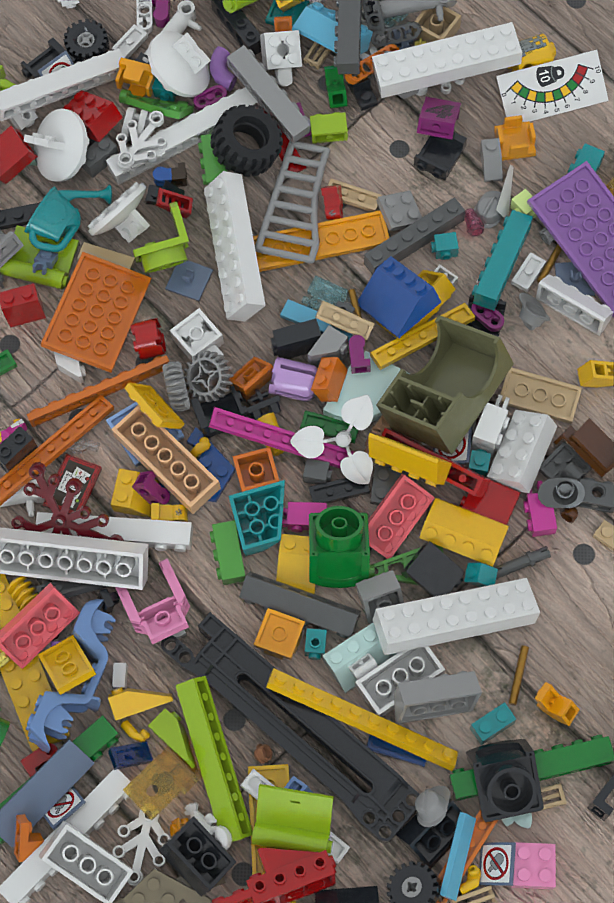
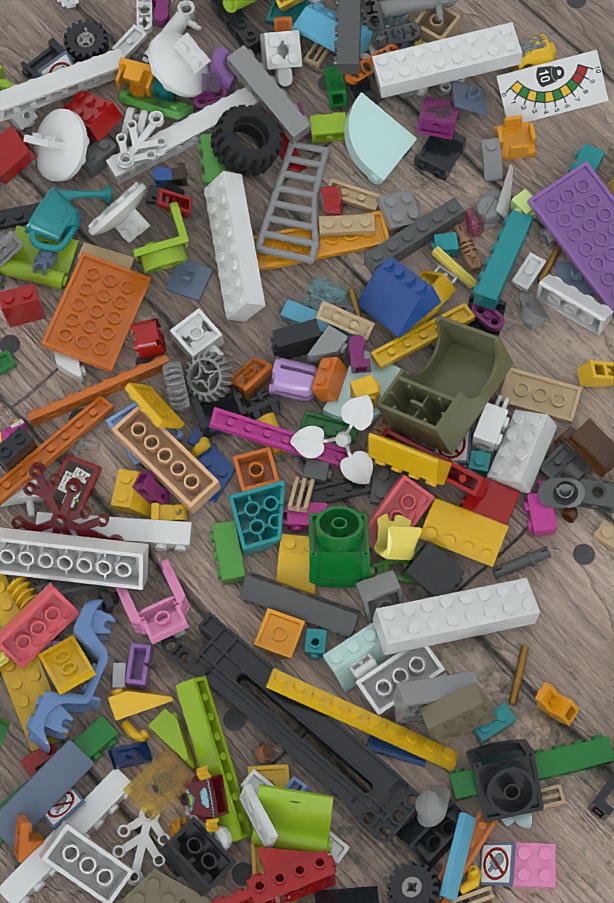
teal brick [464,563,498,587] -> none
none -> medium lavender piece [125,643,154,690]
none -> dark red torso [180,765,229,832]
none -> clear purple plate [202,73,220,93]
none -> white tile [239,784,278,848]
none -> tan tile [288,477,315,513]
none -> tan plate [319,214,375,236]
none -> light aqua brick [344,92,417,186]
none -> yellow brick [350,374,381,409]
none -> light yellow piece [374,514,422,560]
none -> dark tan brick [420,682,497,744]
none -> light yellow axle [431,246,477,289]
none -> sand blue piece [451,81,488,116]
none -> medium nougat hinge [452,224,482,272]

